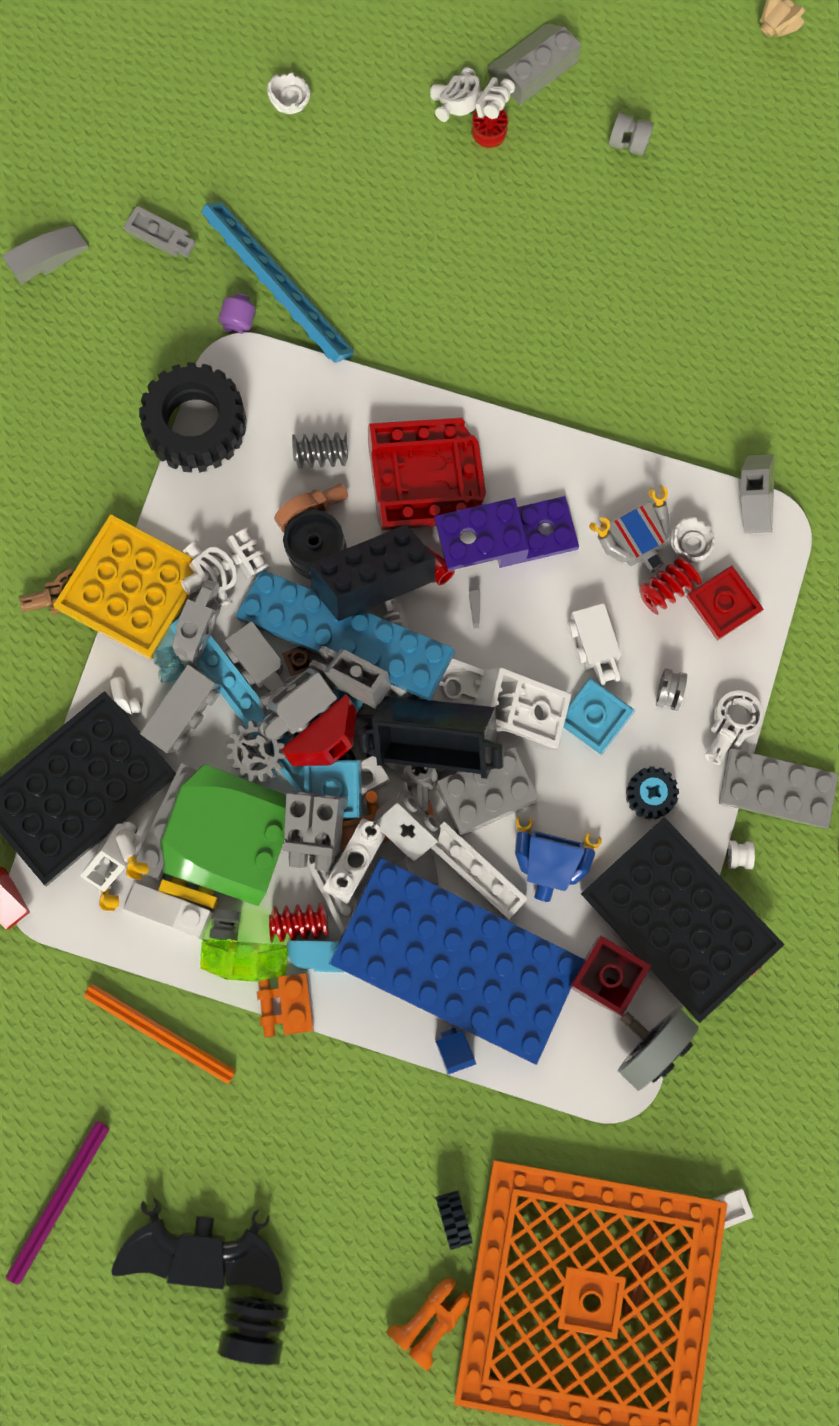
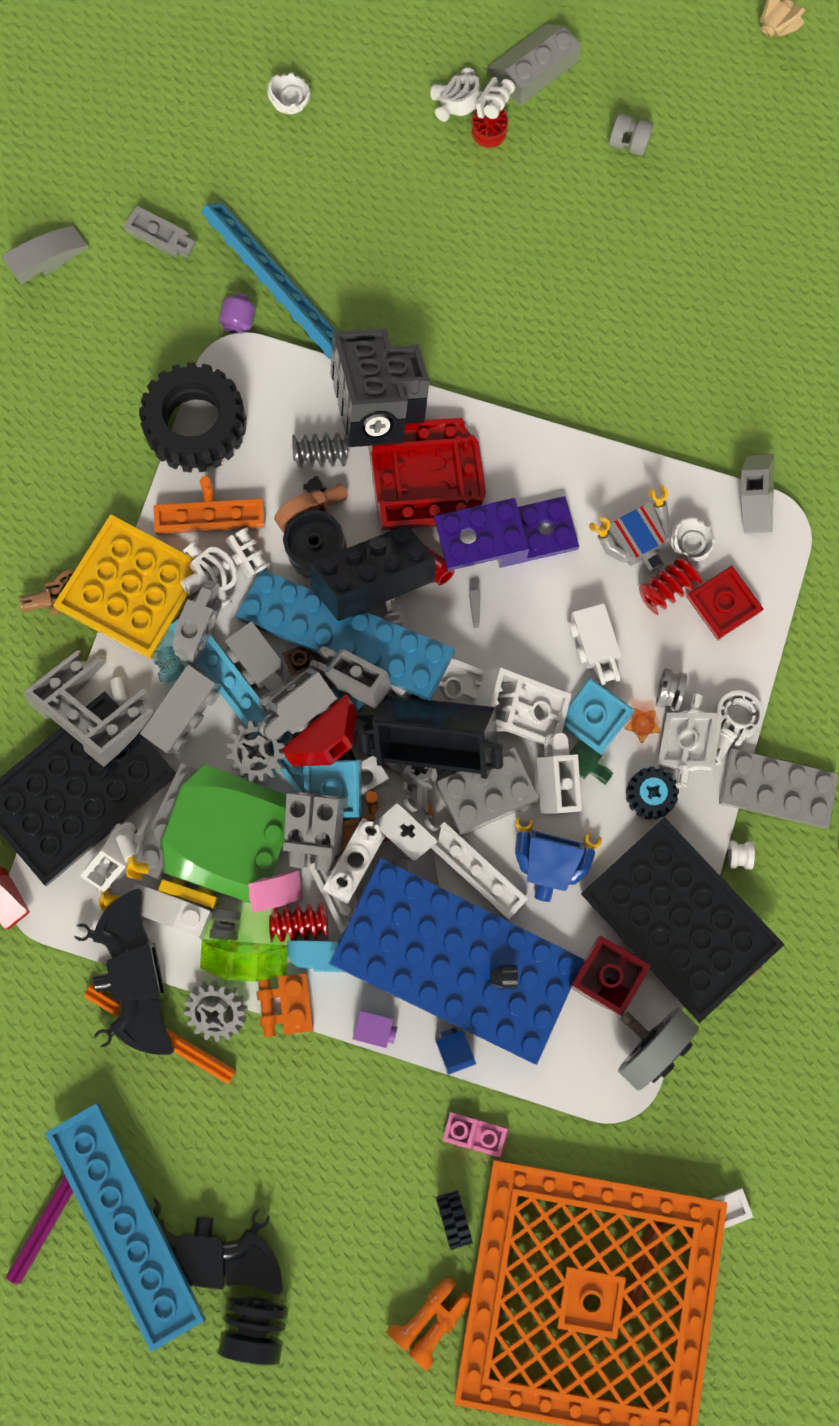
none -> light grey wedge [24,650,154,767]
none -> dark azure plate [45,1103,206,1352]
none -> black torso [74,889,175,1055]
none -> orange plate [153,476,265,534]
none -> light grey gear [184,979,248,1042]
none -> bright pink slope [248,870,303,912]
none -> black piece [303,476,327,493]
none -> dark grey piece [330,328,430,447]
none -> medium lavender brick [353,1011,398,1048]
none -> bright pink slope [443,1112,509,1158]
none -> black hose [490,965,518,989]
none -> white brick [536,733,582,814]
none -> clear green plate [569,740,613,785]
none -> clear orange plate [625,708,661,743]
none -> white plate [658,694,723,788]

